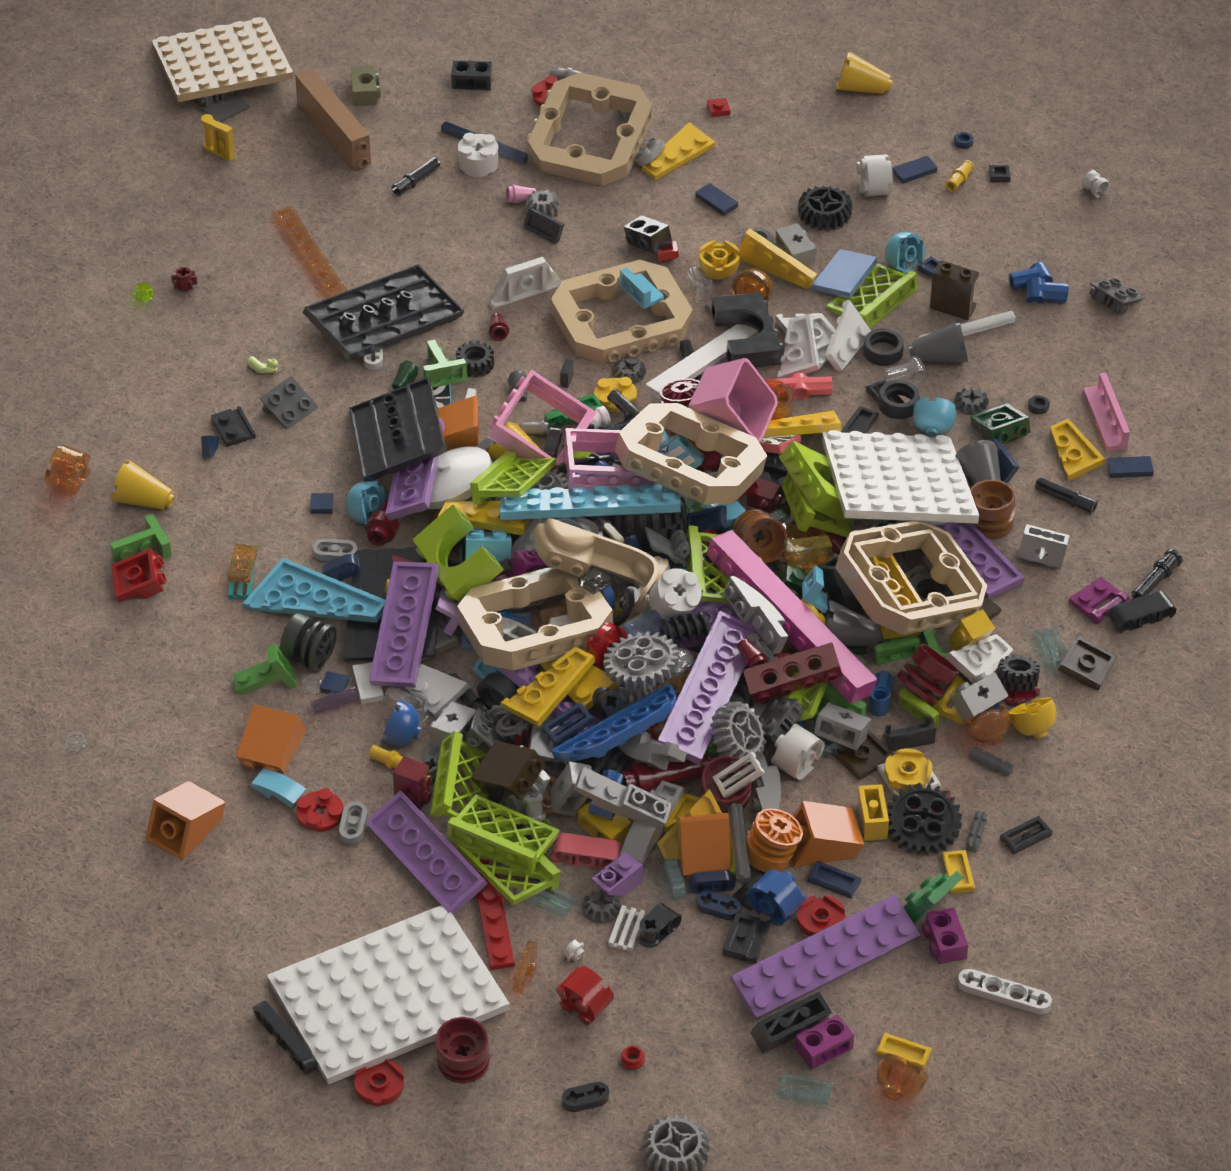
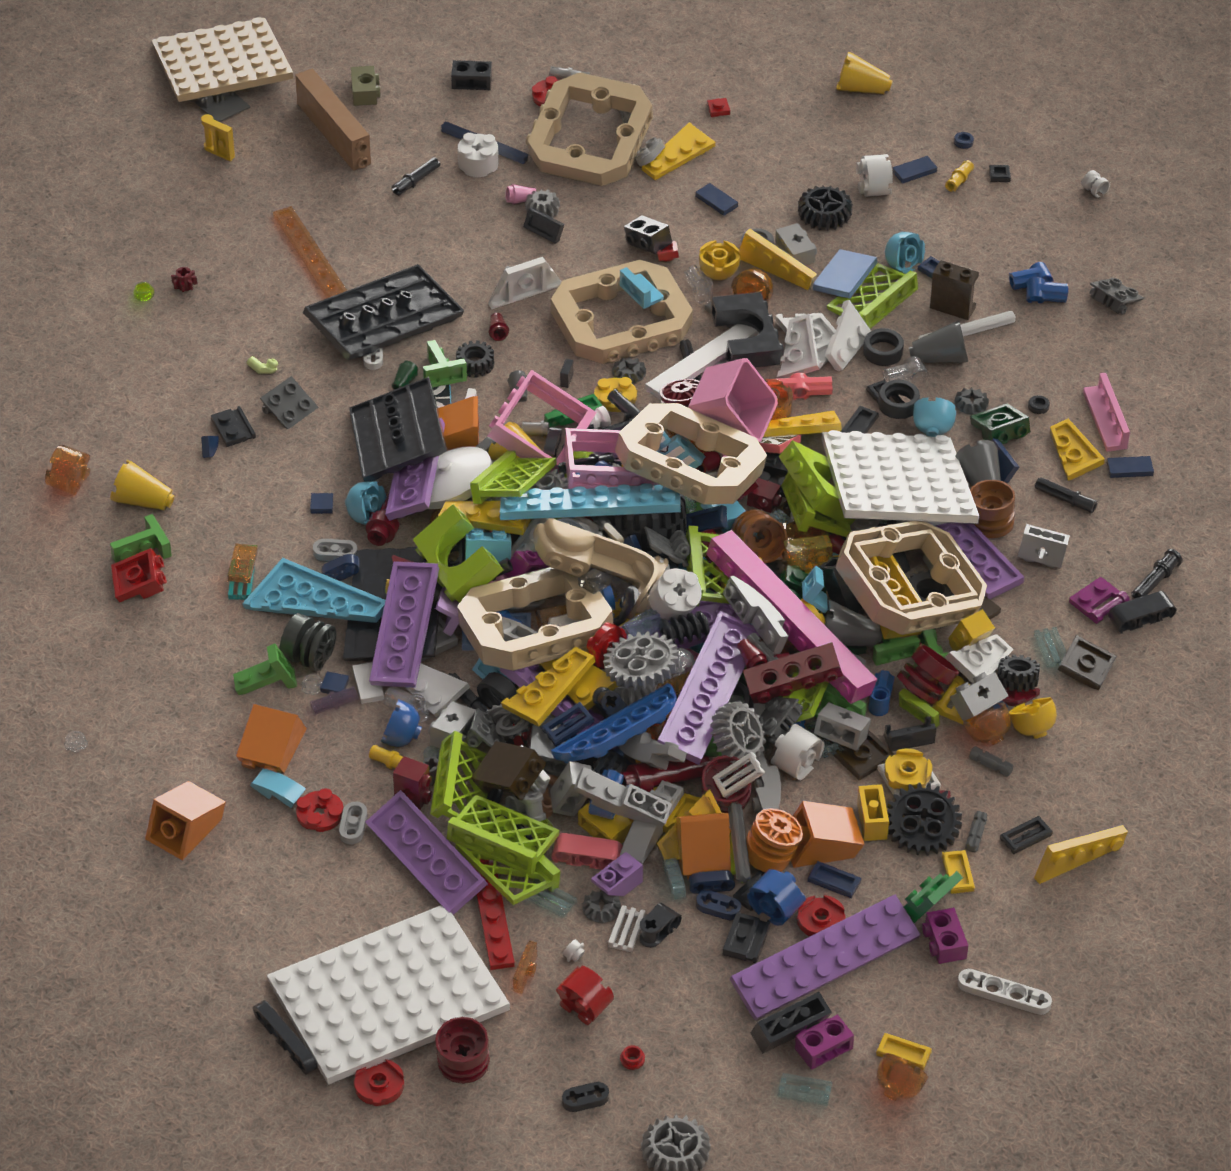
none -> yellow wing [1034,825,1128,884]

